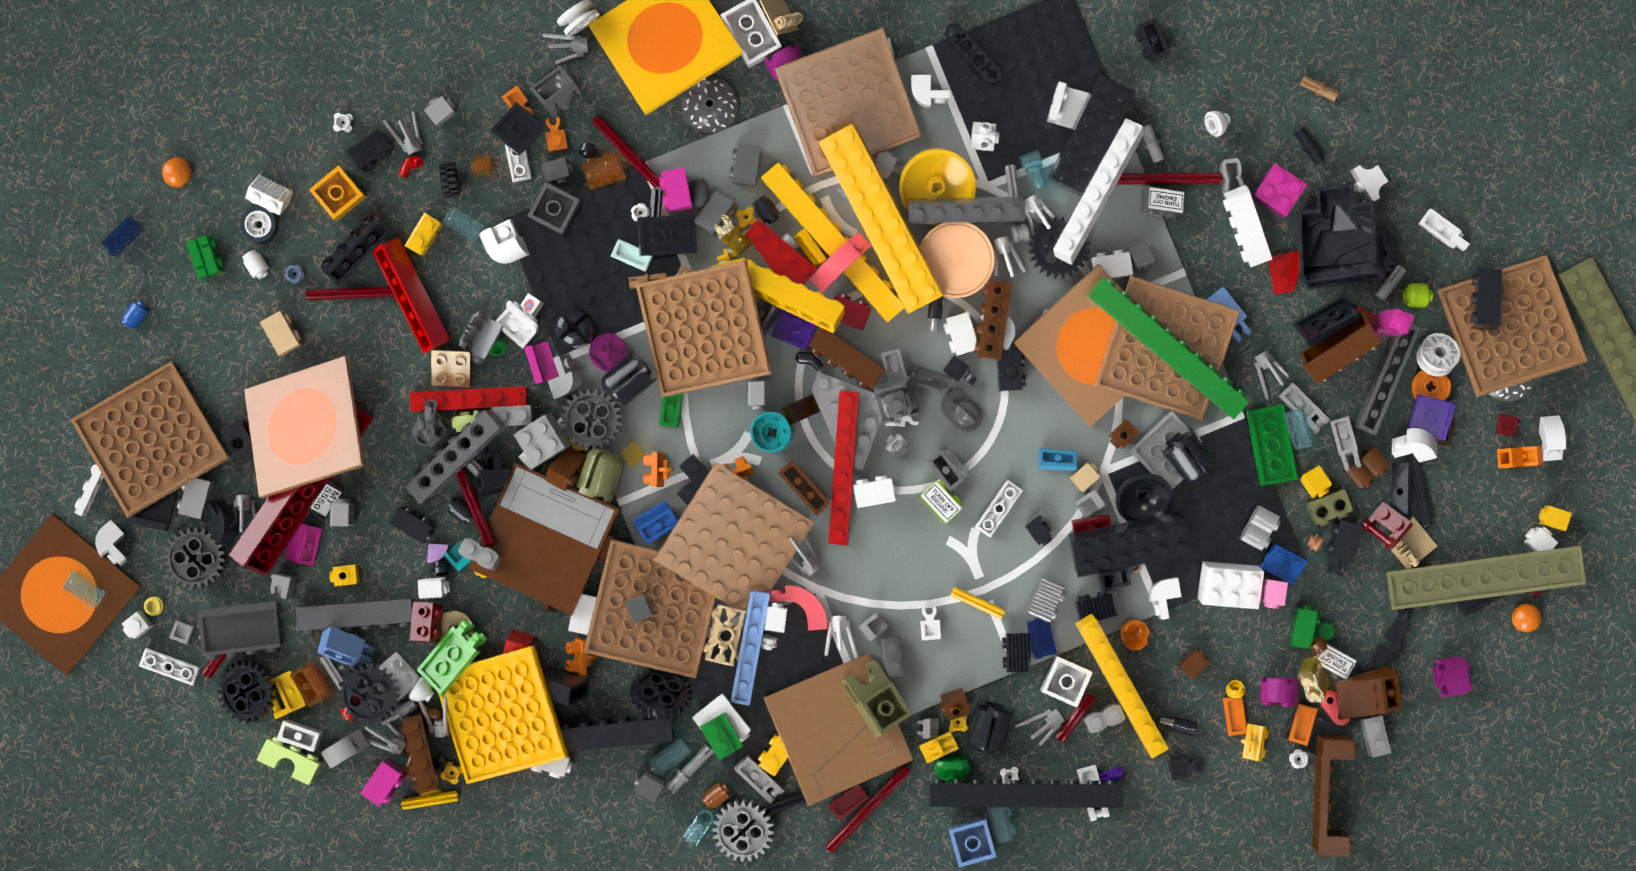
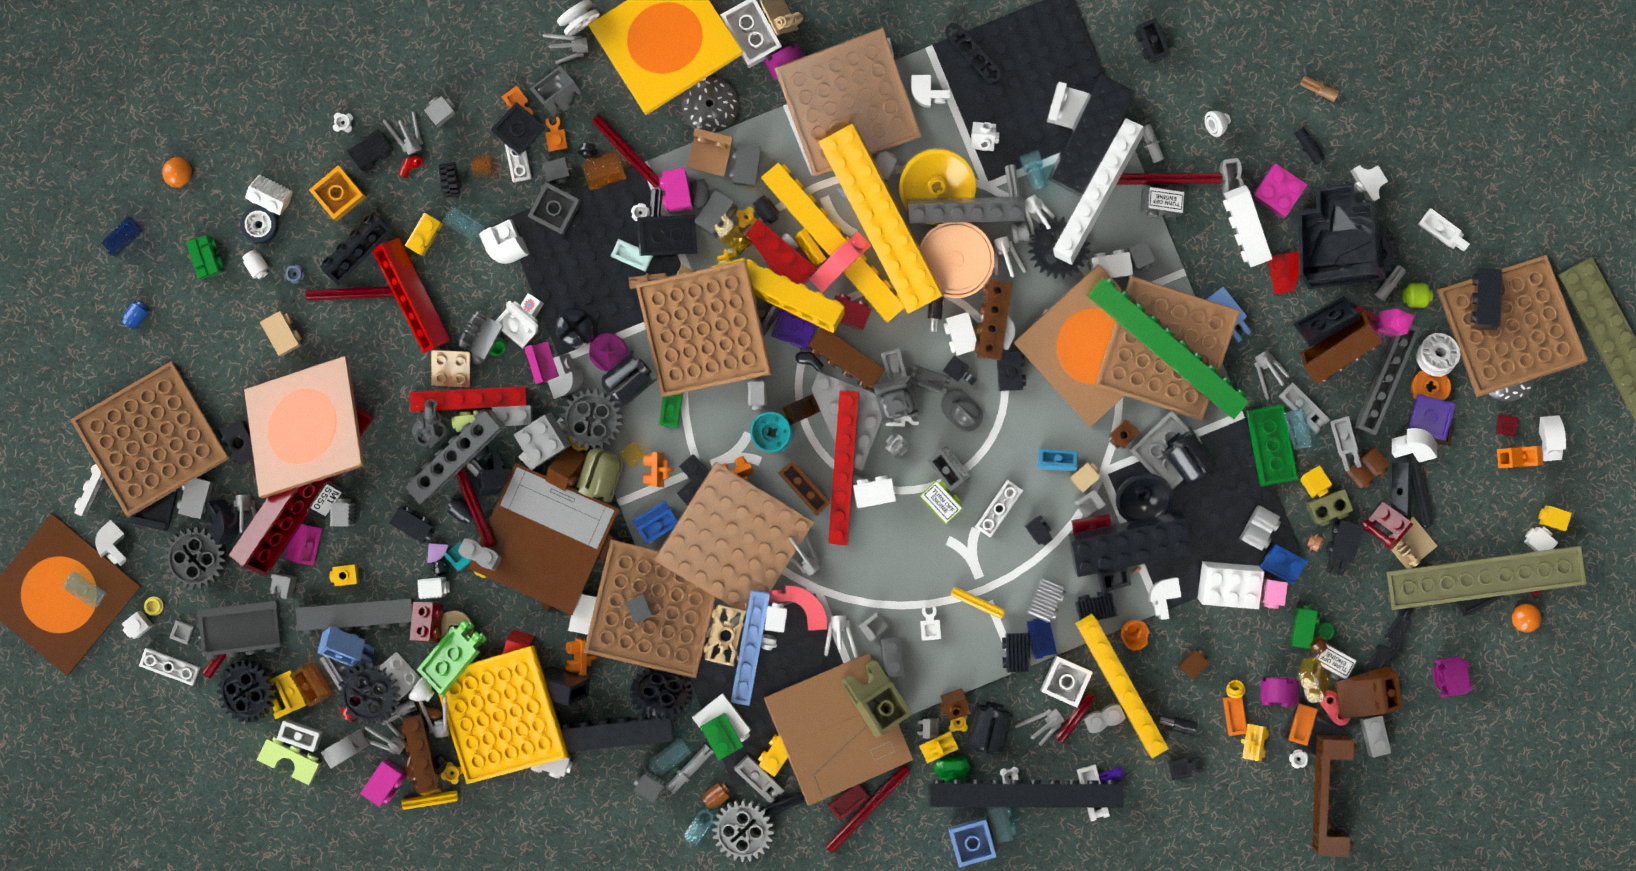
none -> medium nougat bracket [687,128,733,177]

